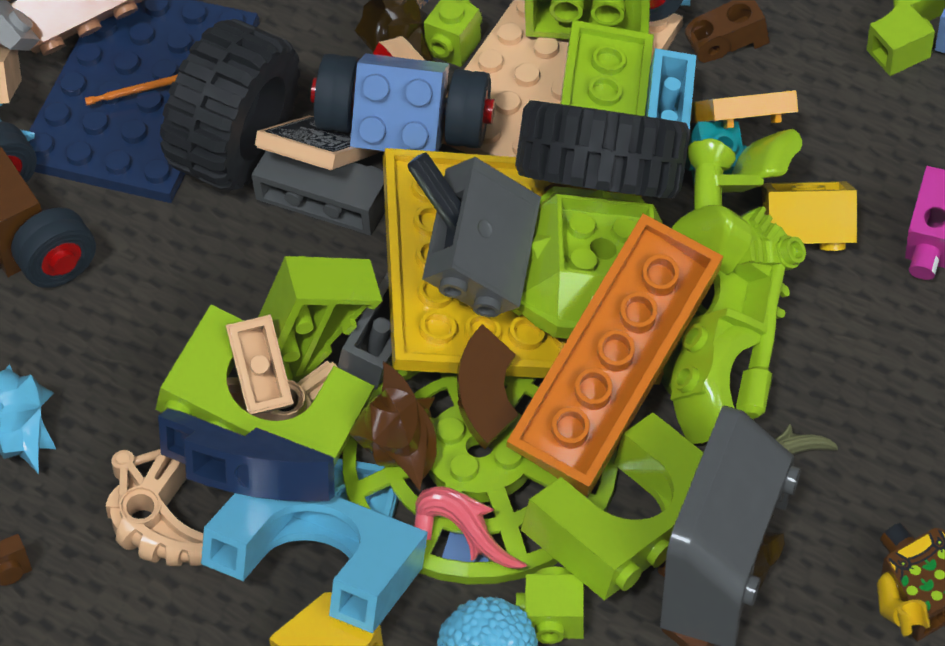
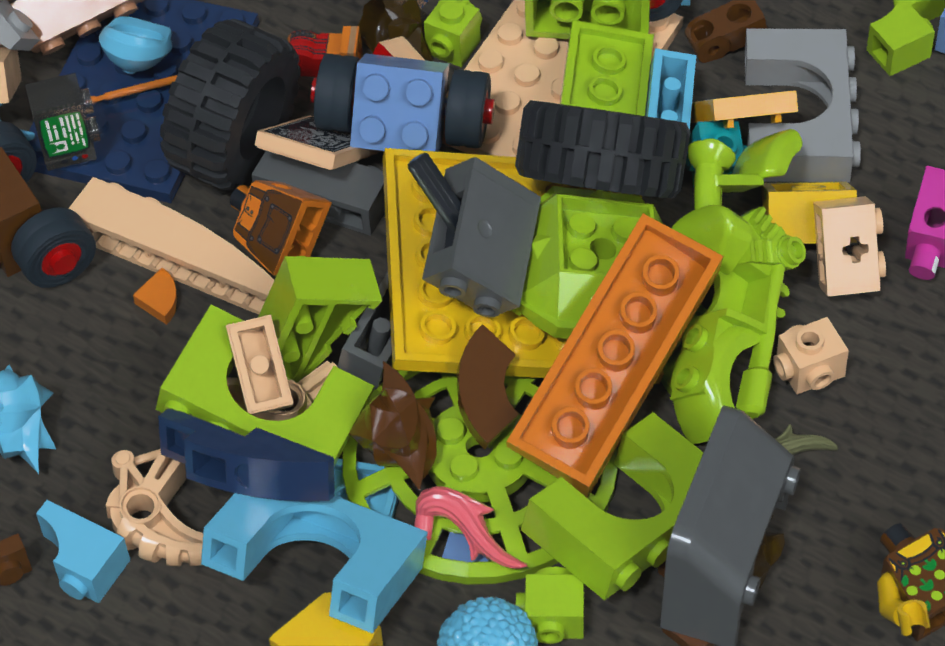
none -> clear smoke brick [25,73,101,171]
none -> medium azure arch [36,500,130,603]
none -> light nougat slope [68,177,274,315]
none -> medium azure hat [99,16,172,74]
none -> orange tile [133,268,177,325]
none -> torso [230,180,332,275]
none -> leg [287,26,363,77]
none -> light grey arch [744,28,861,182]
none -> light nougat brick [773,317,849,395]
none -> light nougat brick [813,196,886,297]

